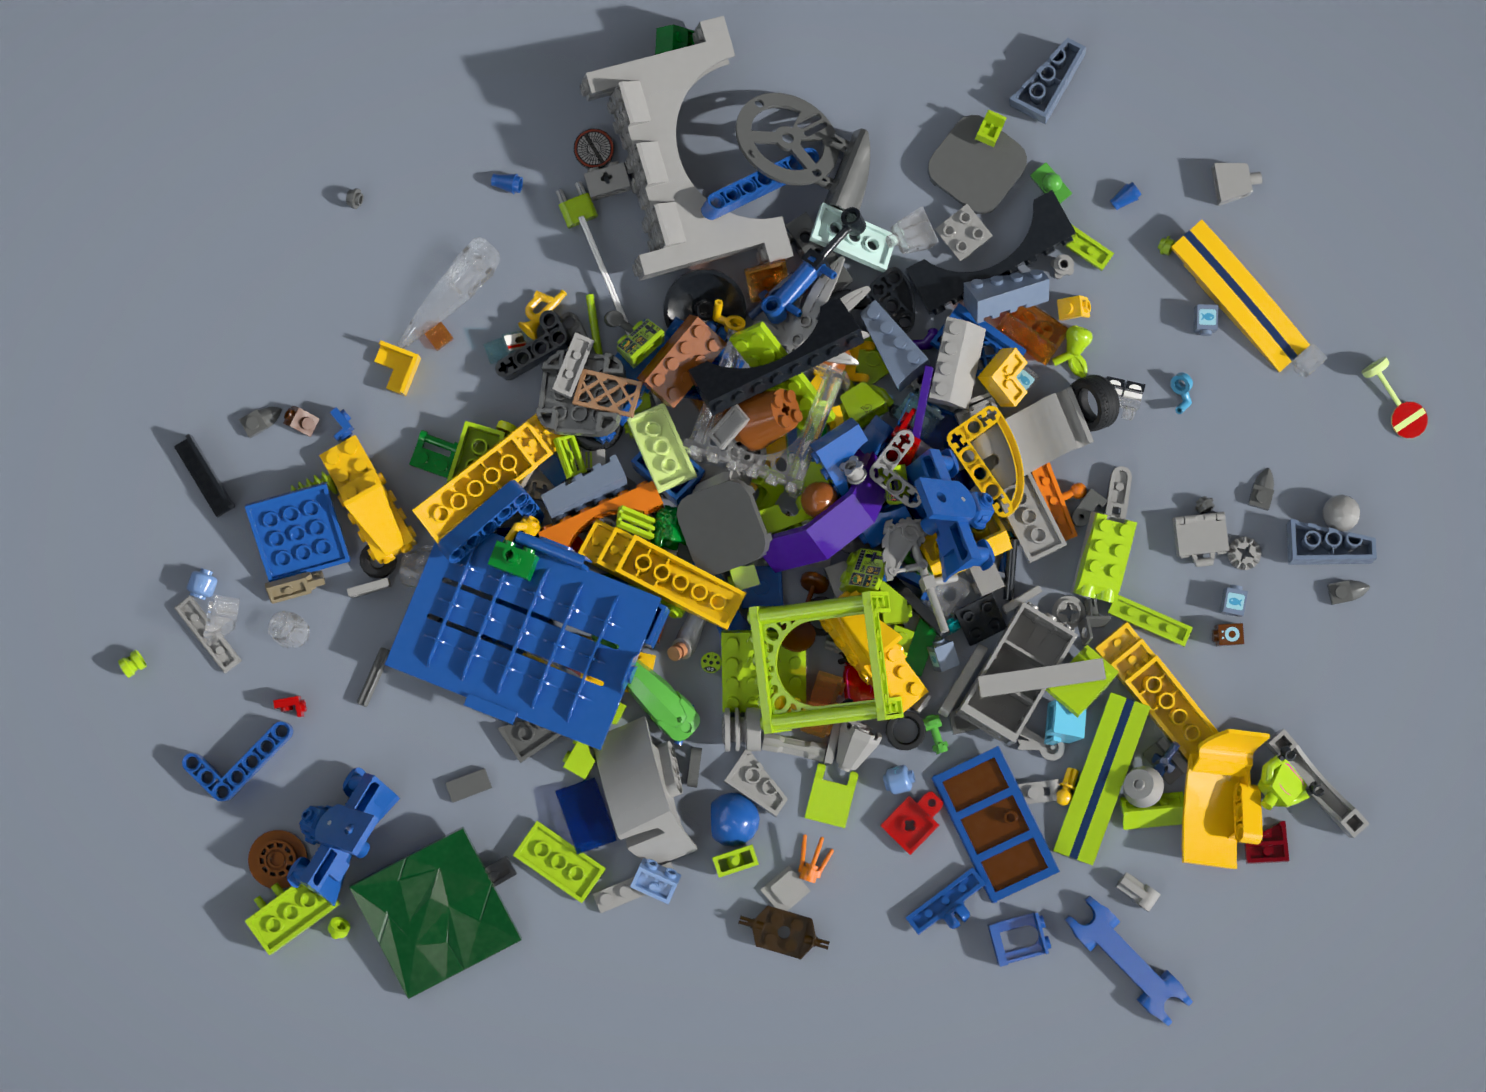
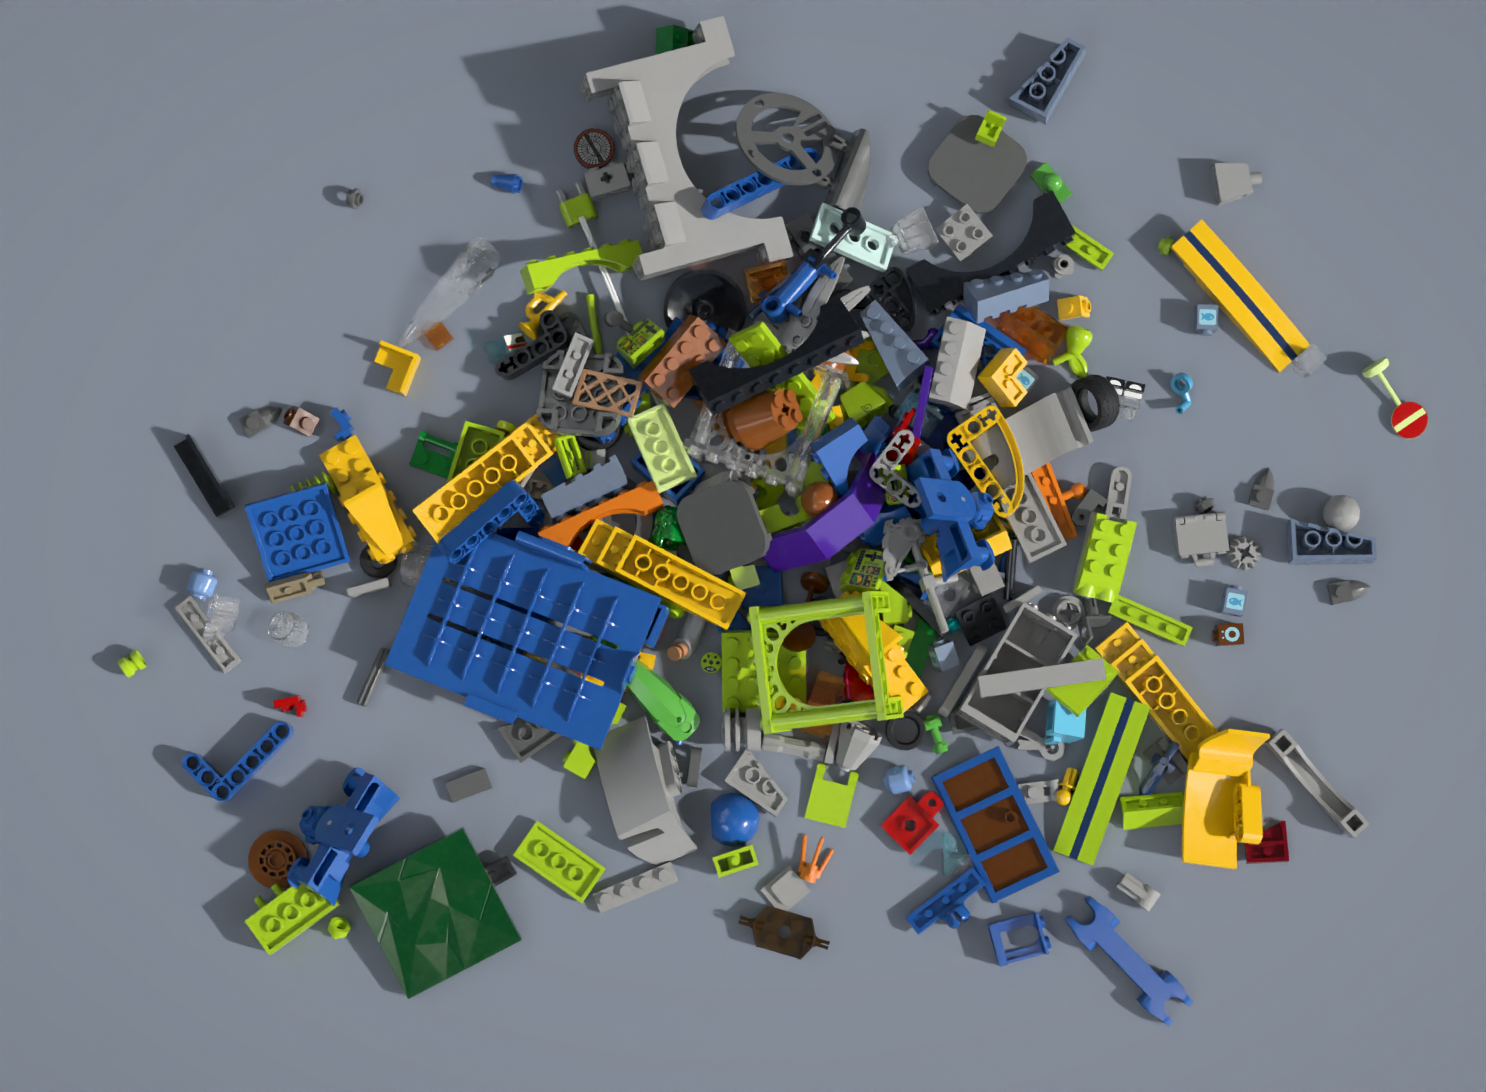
green brick [488,539,539,581] -> none
yellow plate [503,516,541,542] -> none
clear blue piece [555,778,617,855] -> none
lime tile [616,505,656,540] -> none
medium blue bracket [630,858,681,904] -> none
light grey tile [708,404,750,450] -> none
yellow plate [712,299,746,335] -> none
light grey brick [839,456,867,484] -> none
blue cone [1110,182,1142,210] -> none
light grey cone [1123,766,1164,808] -> none
lime torso [1258,746,1324,810] -> none
none -> lime arch [520,239,643,294]
none -> clear light blue slope [942,833,969,876]

